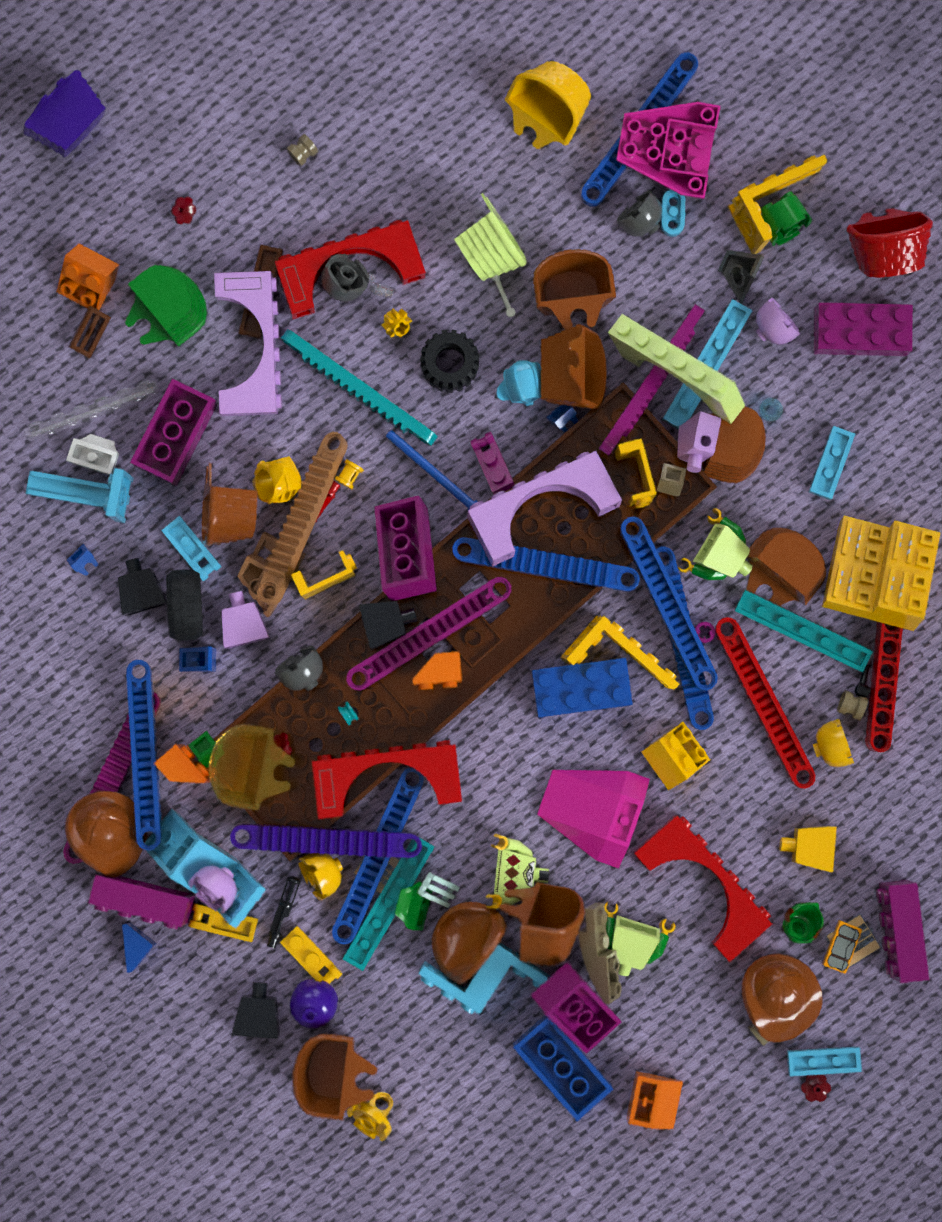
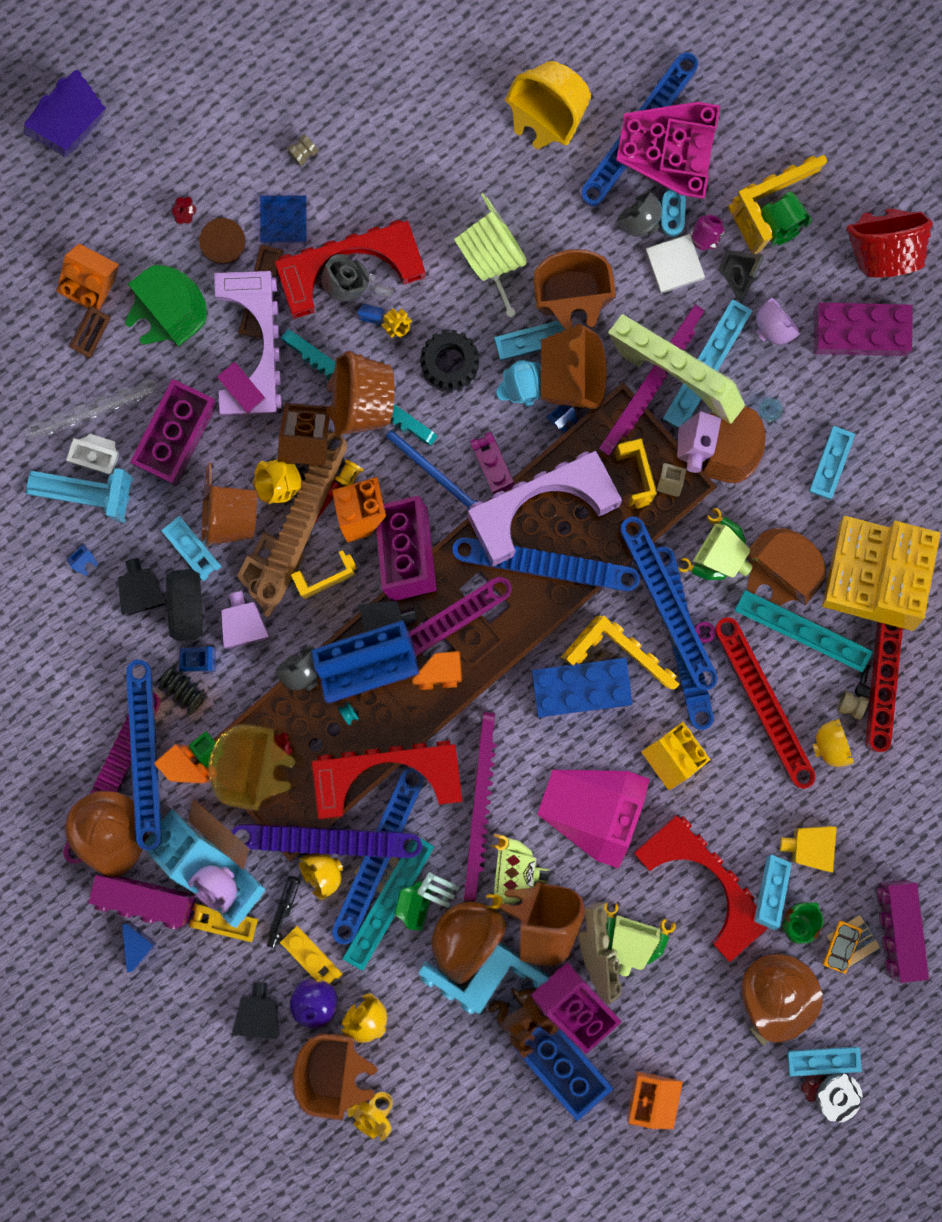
none -> pearl dark grey piece [156,664,208,716]
none -> nougat sticker [188,799,249,870]
none -> reddish brown tile [199,218,246,265]
none -> magenta tile [217,362,266,413]
none -> clear blue tile [260,195,307,243]
none -> reddish brown slope [278,403,330,466]
none -> blue brick [312,621,419,703]
none -> dark orange piece [326,351,395,436]
none -> orange slope [332,477,386,543]
none -> yellow cylinder [341,993,388,1043]
none -> blue slope [358,303,385,325]
none -> magenta gear [464,711,497,902]
none -> reddish brown animal [488,987,559,1058]
none -> medium azure plate [494,320,565,361]
none -> white tile [645,234,705,294]
none -> magenta head [690,214,725,251]
none -> medium azure plate [754,854,792,930]
none -> tile [816,1073,862,1122]

